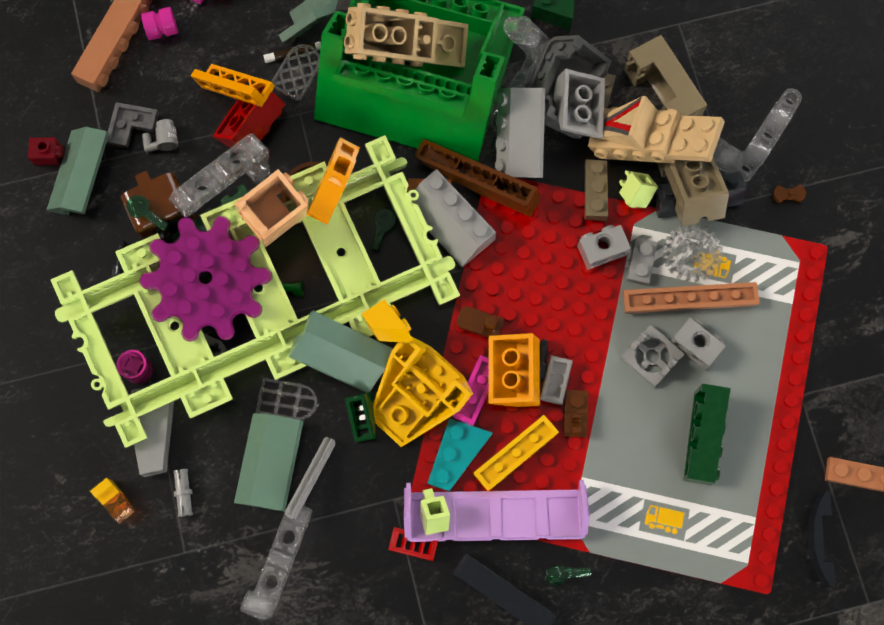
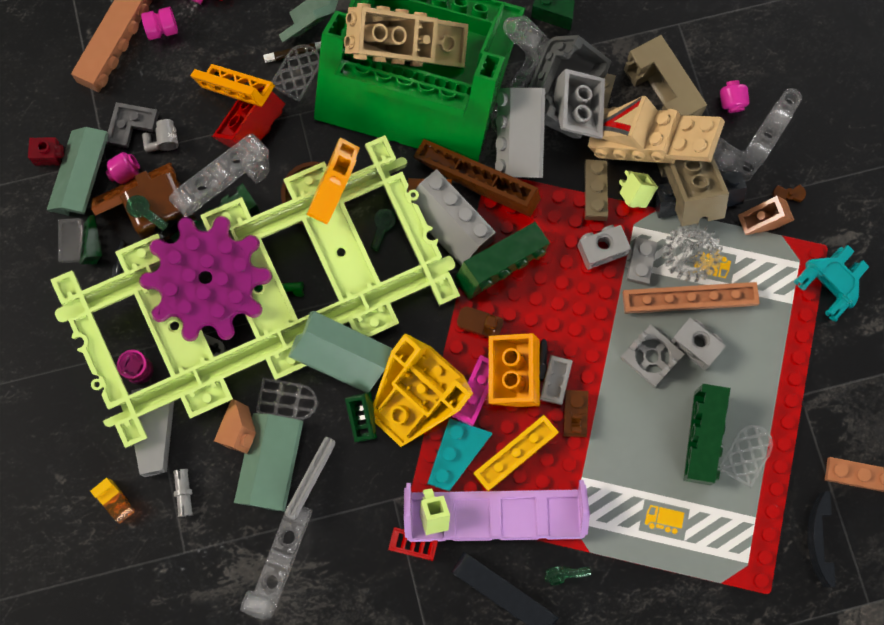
light nougat container [234,169,309,247] -> none
yellow slope [362,299,412,342] -> none
none -> clear tile [58,218,82,263]
none -> dark green slope [80,215,102,265]
none -> dark orange tile [91,163,177,216]
none -> dark pink head [106,152,140,185]
none -> nougat slope [214,399,256,454]
none -> dark green wedge [455,222,550,300]
none -> clear window [719,425,773,488]
none -> dark pink head [720,80,749,113]
none -> nougat slope [738,196,794,235]
none -> teal connector [794,245,869,322]

